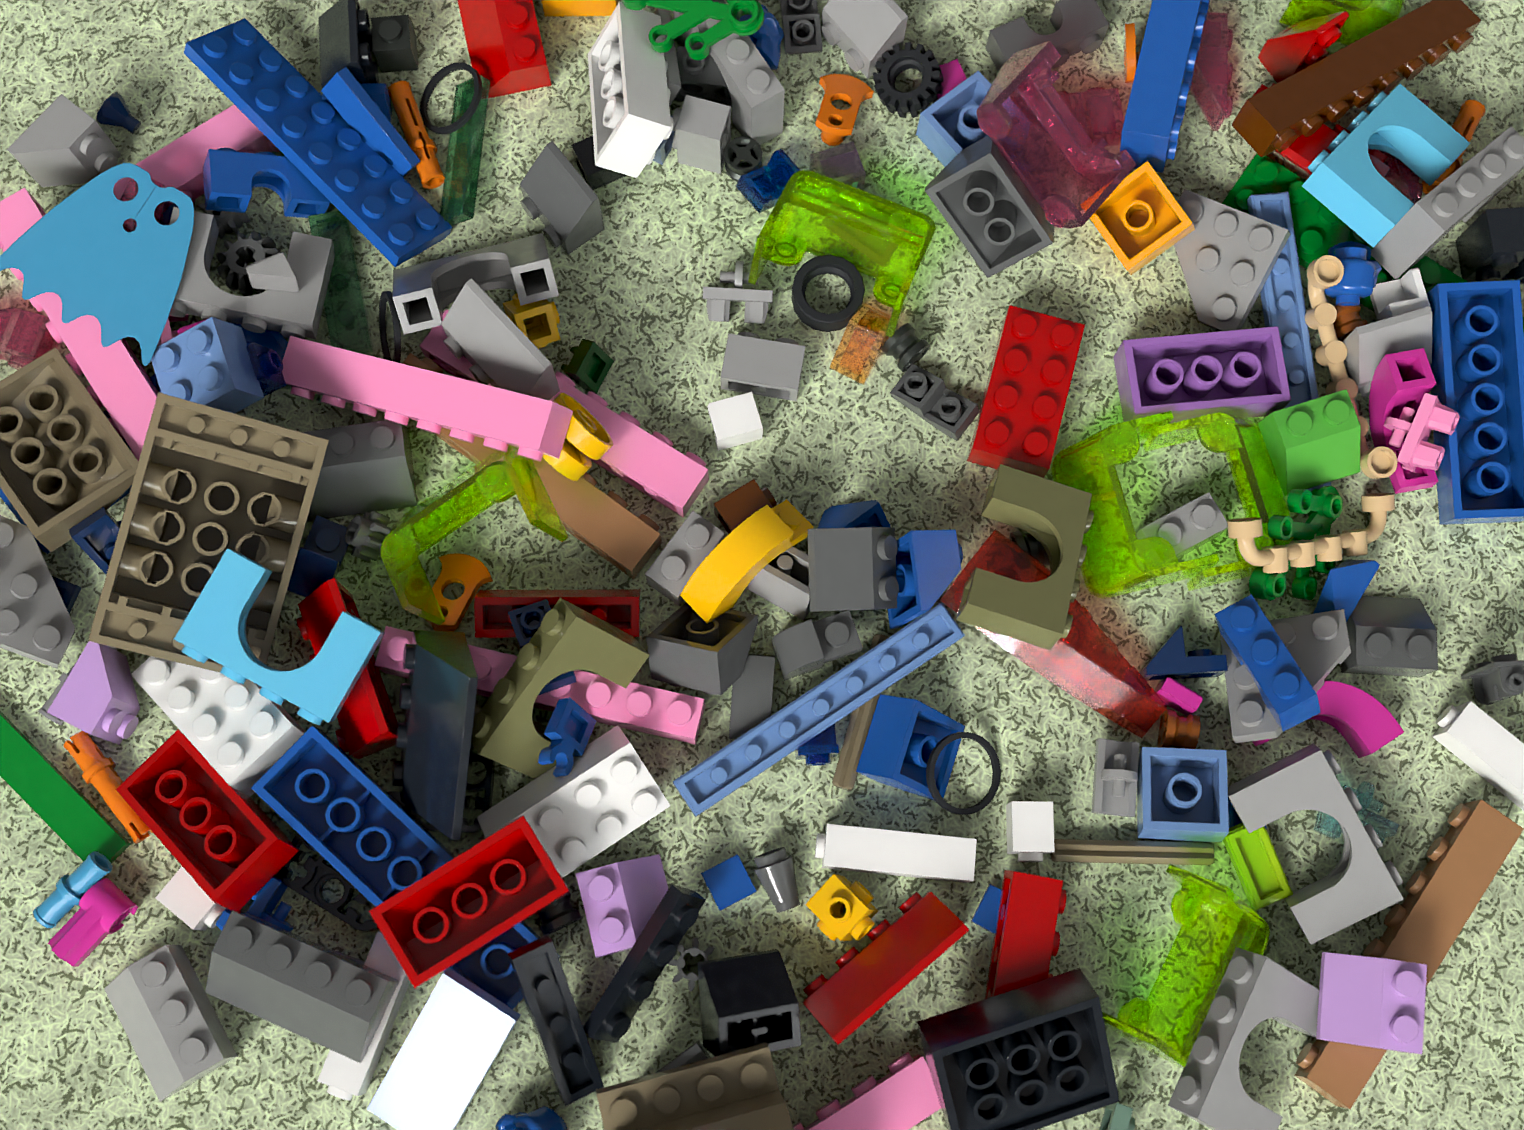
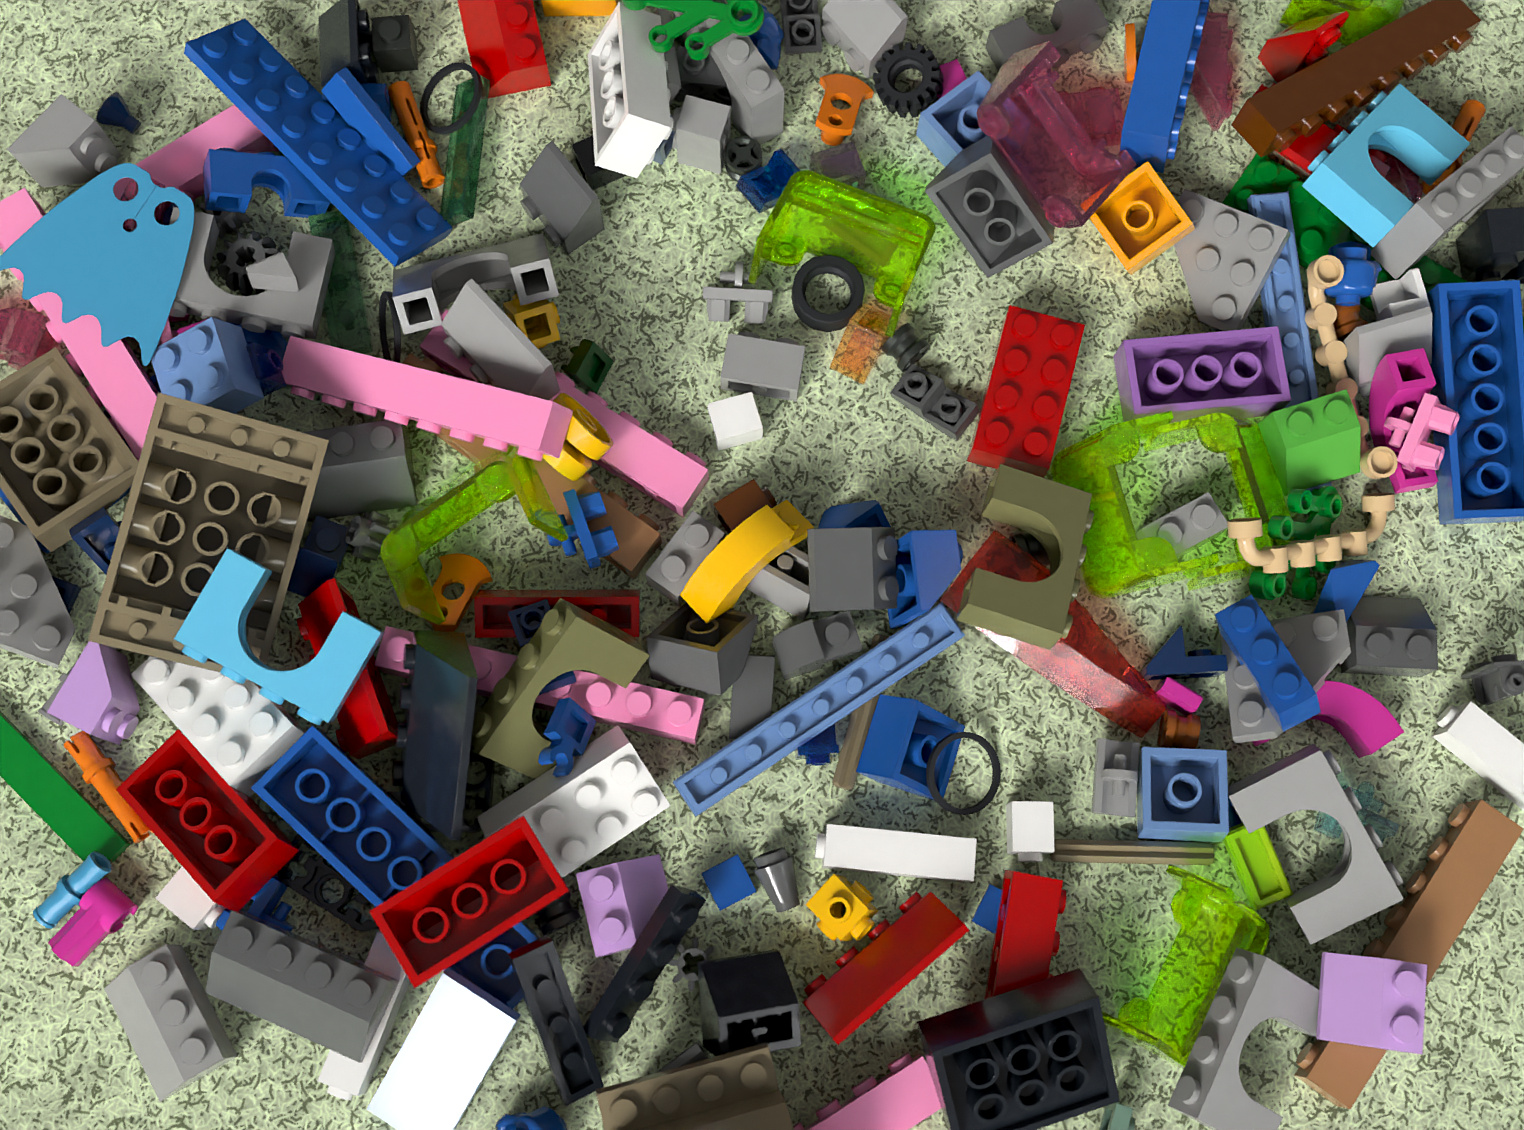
none -> blue hips [547,489,619,569]

